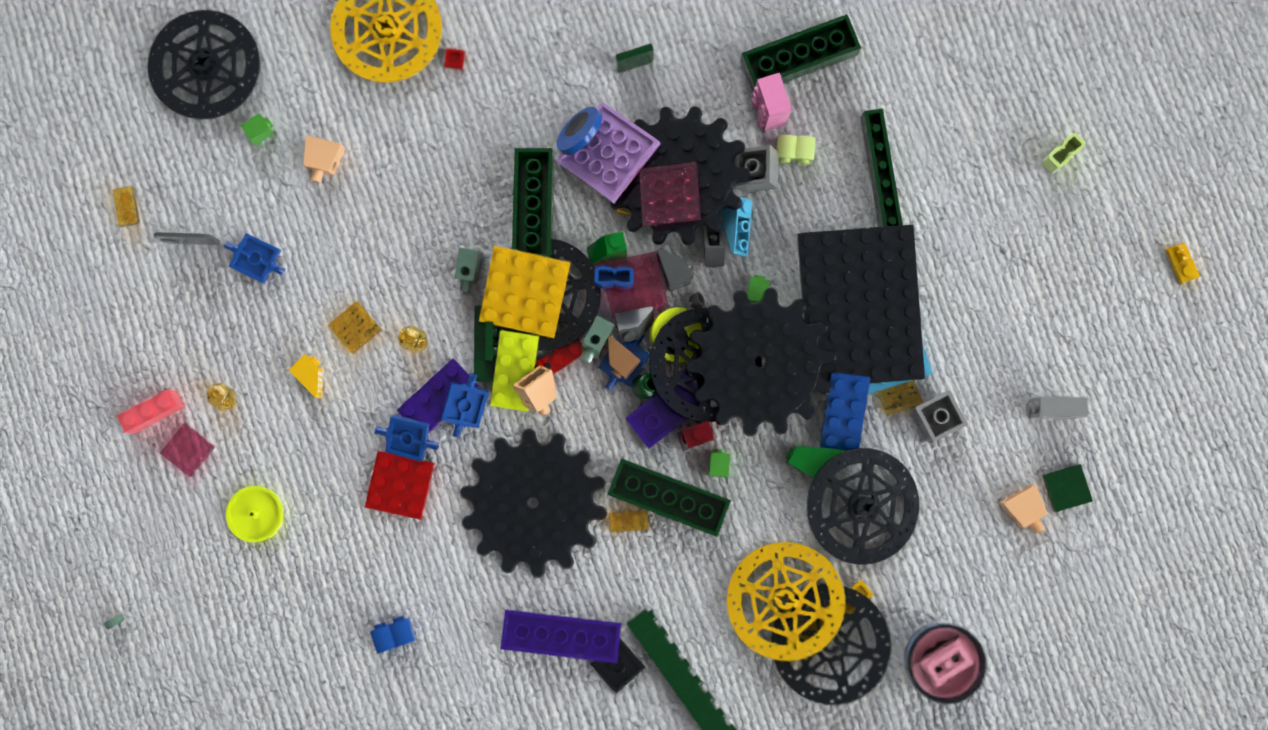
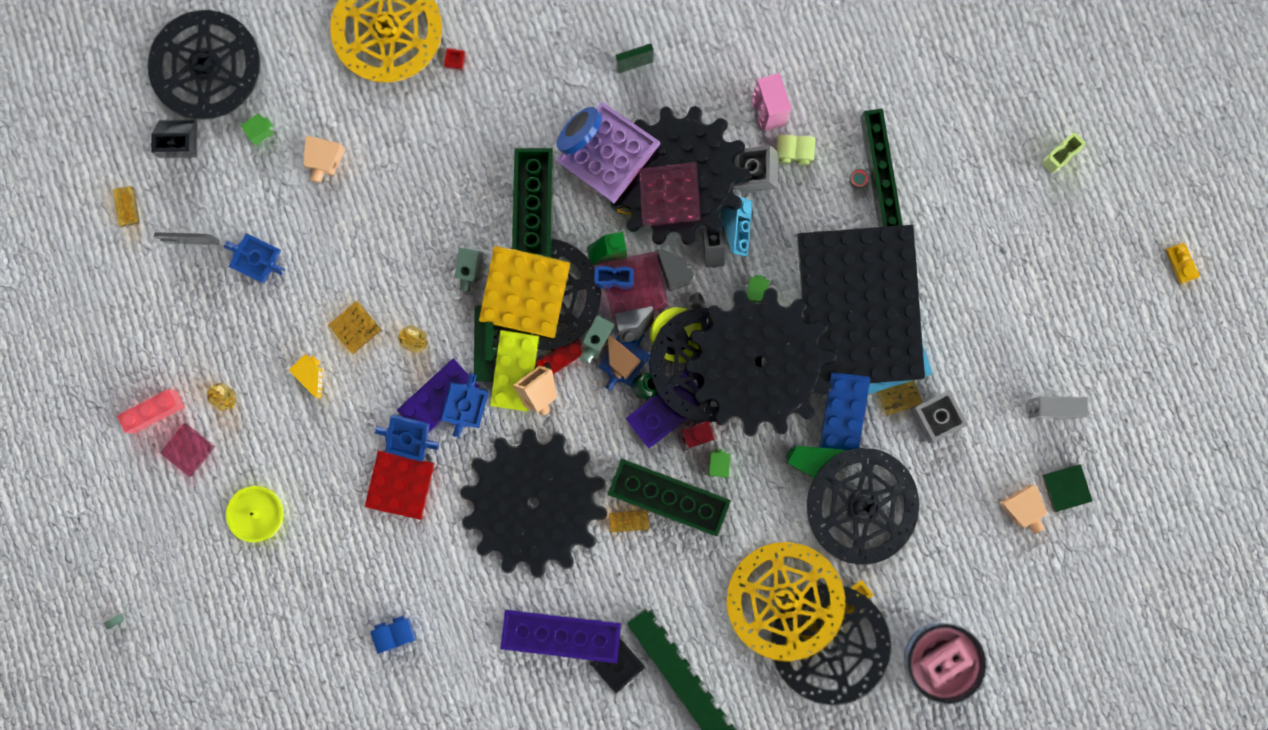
dark green brick [740,14,861,93] -> none
none -> black slope [151,120,197,158]
none -> sand green tile [849,169,869,189]

